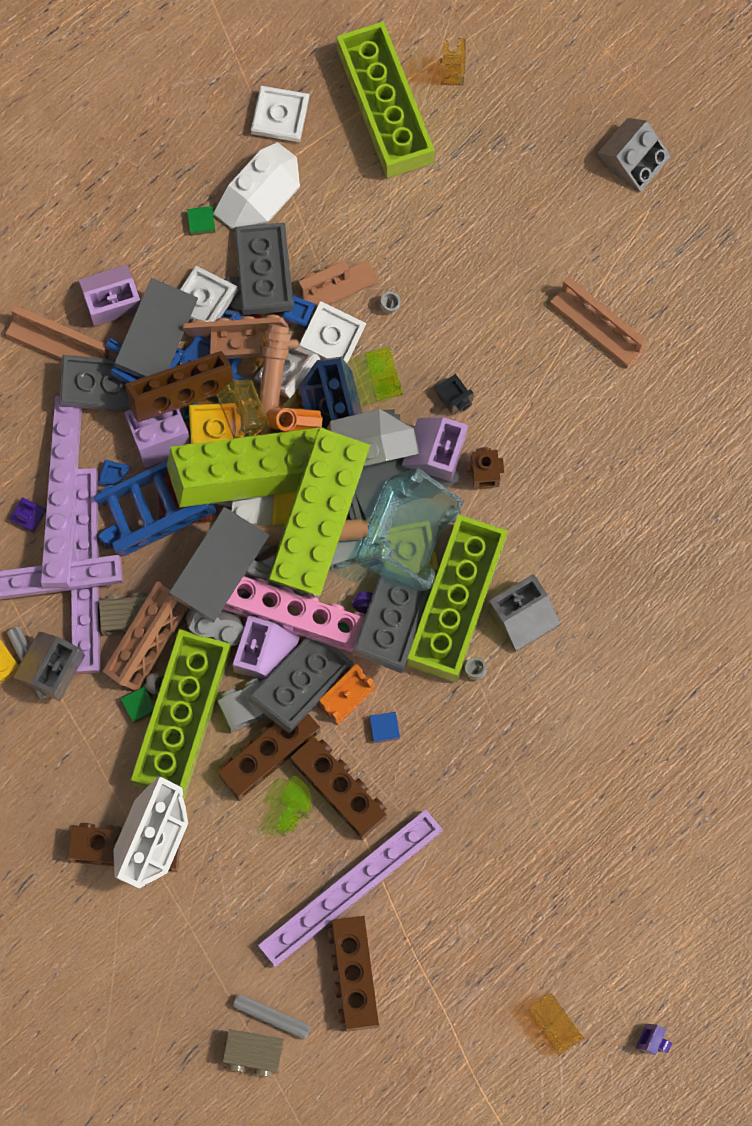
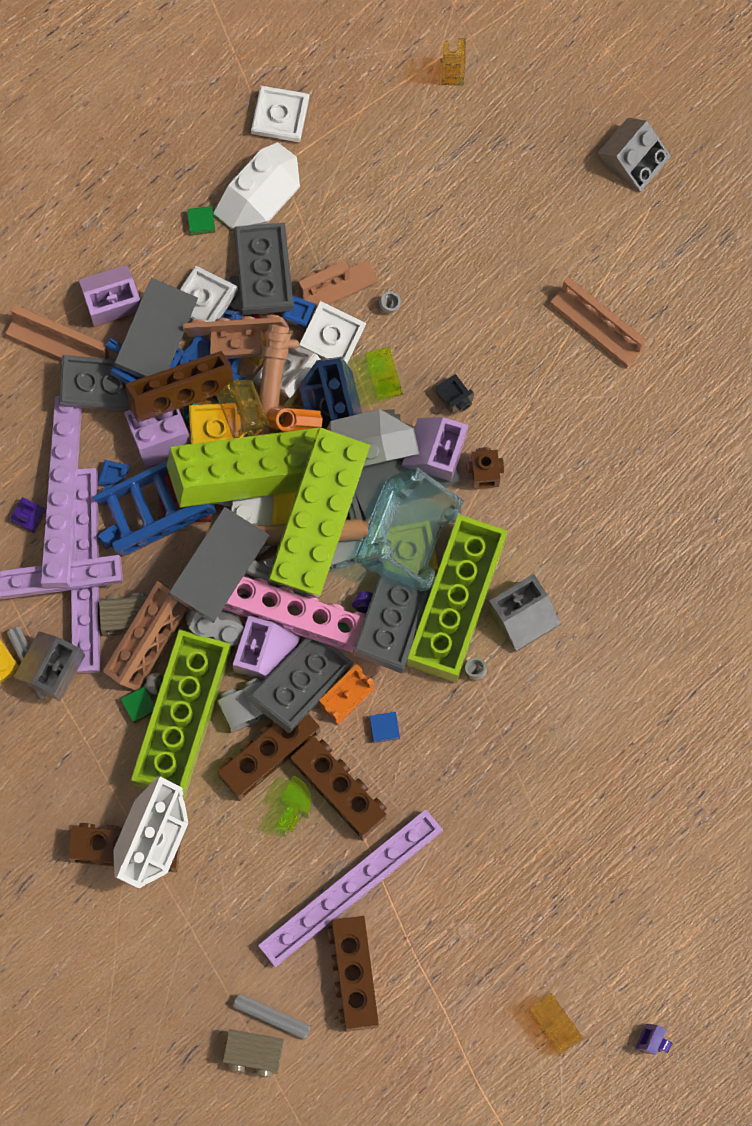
lime brick [337,21,435,178] -> none

